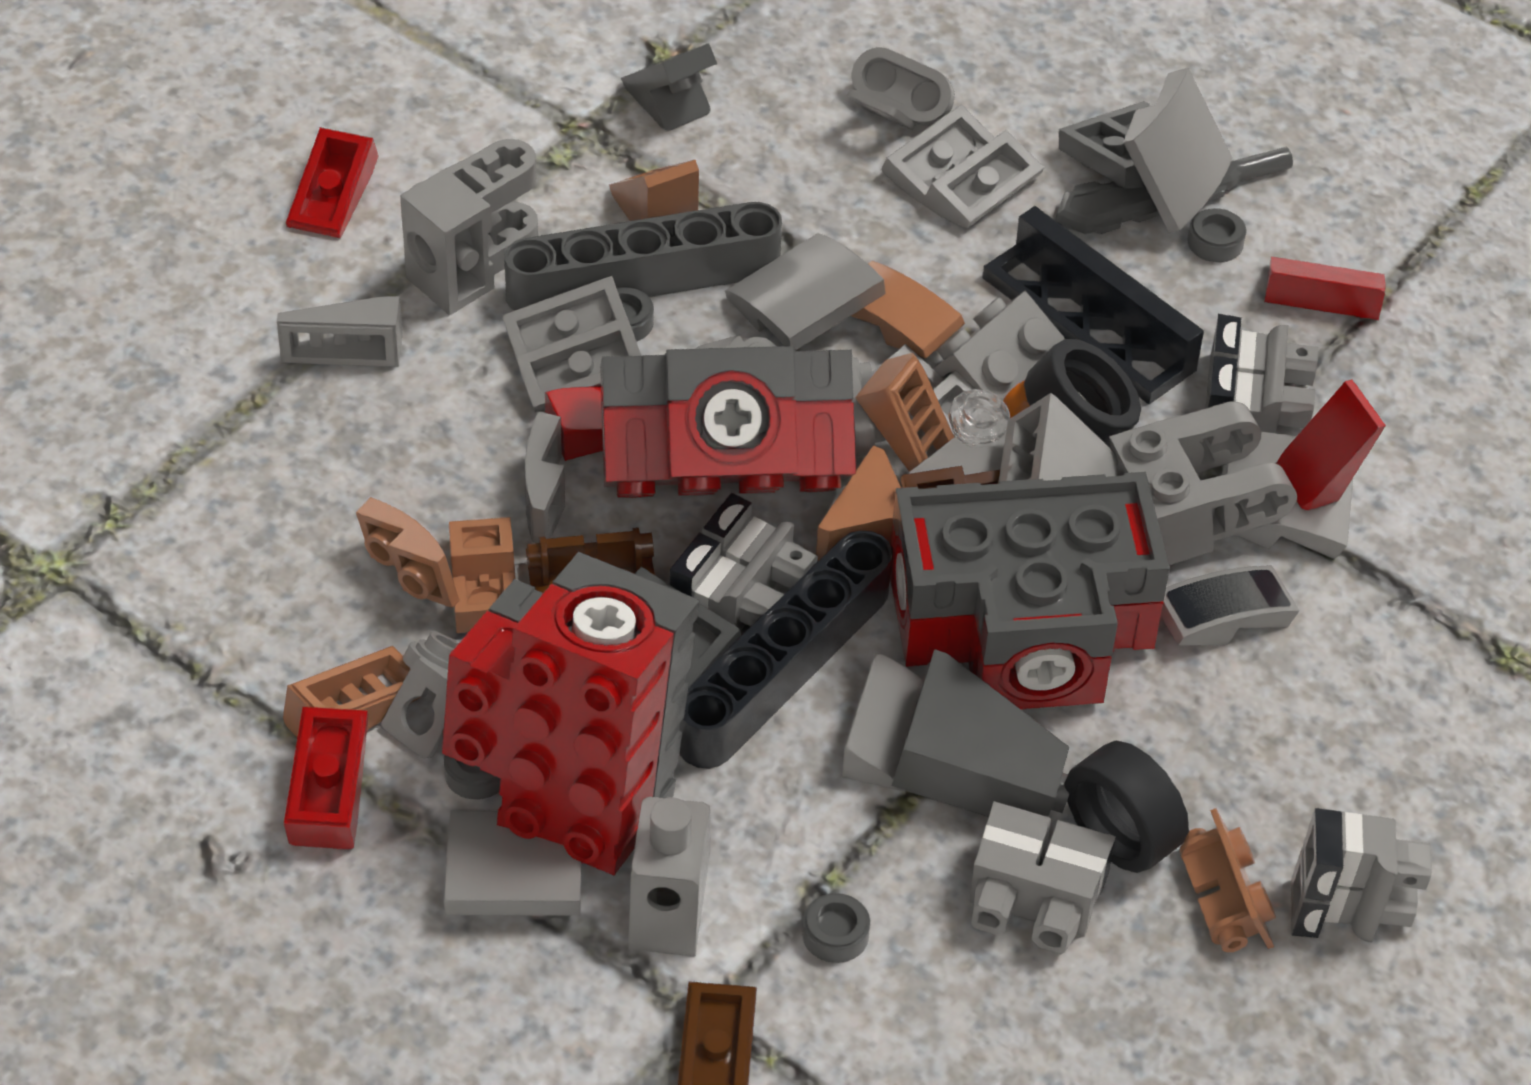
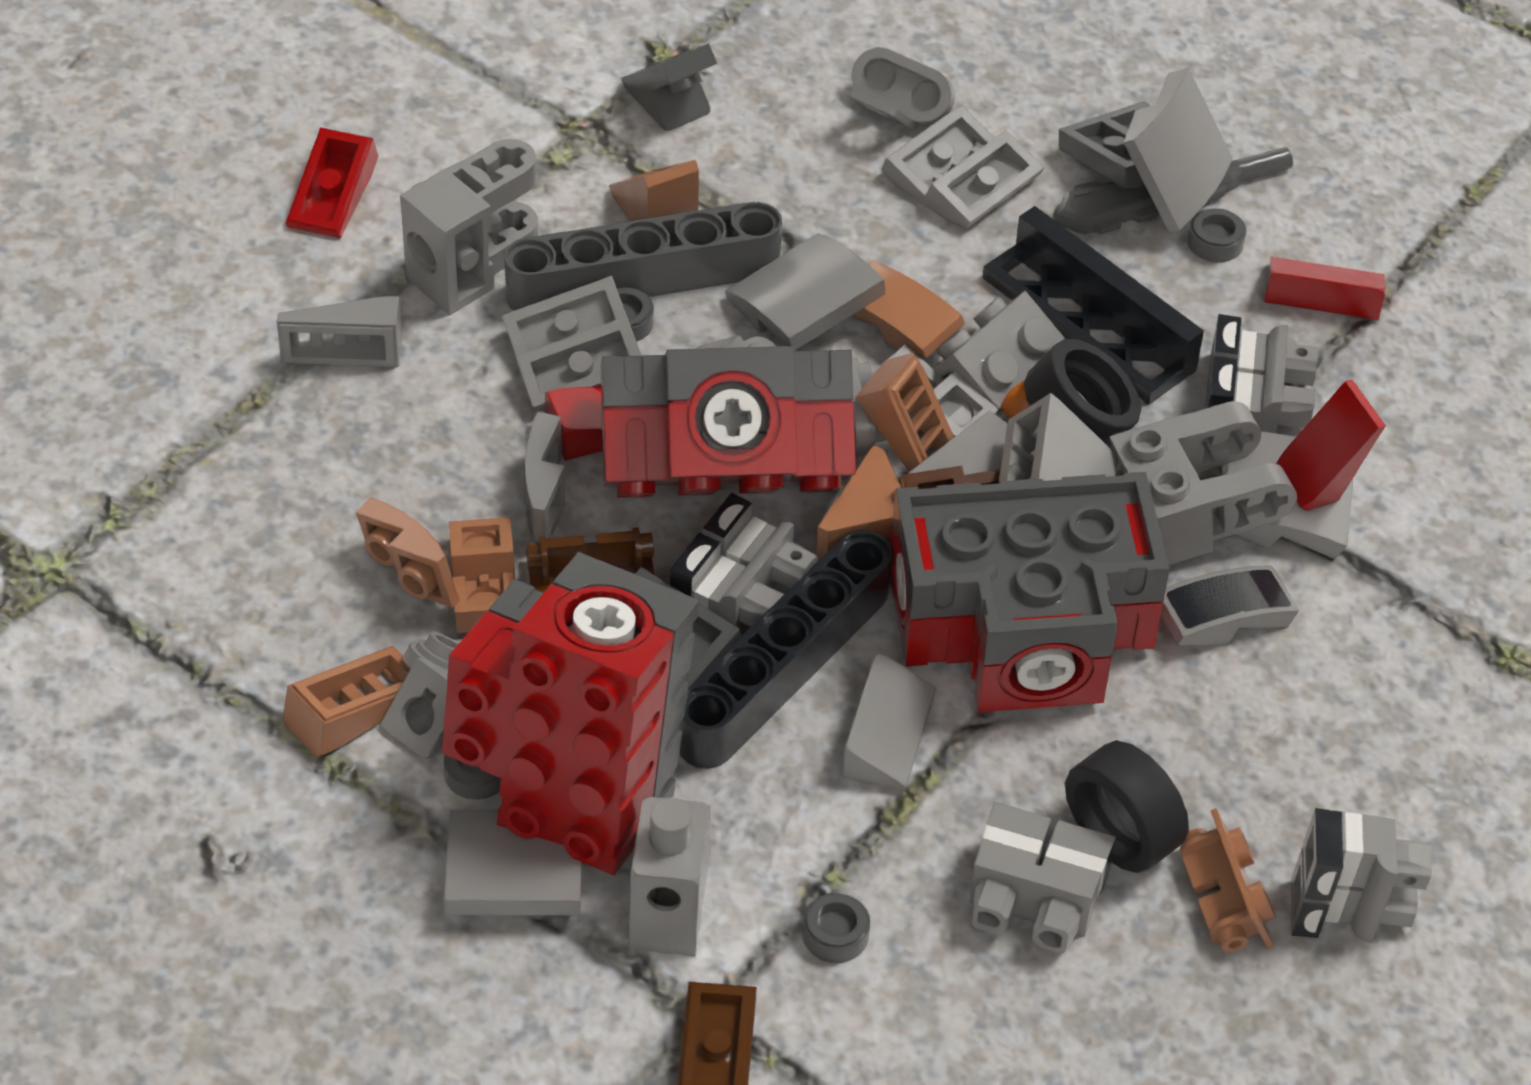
red slope [284,706,369,850] -> none
dark grey slope [891,650,1069,817] -> none
clear plate [949,389,1010,448] -> none

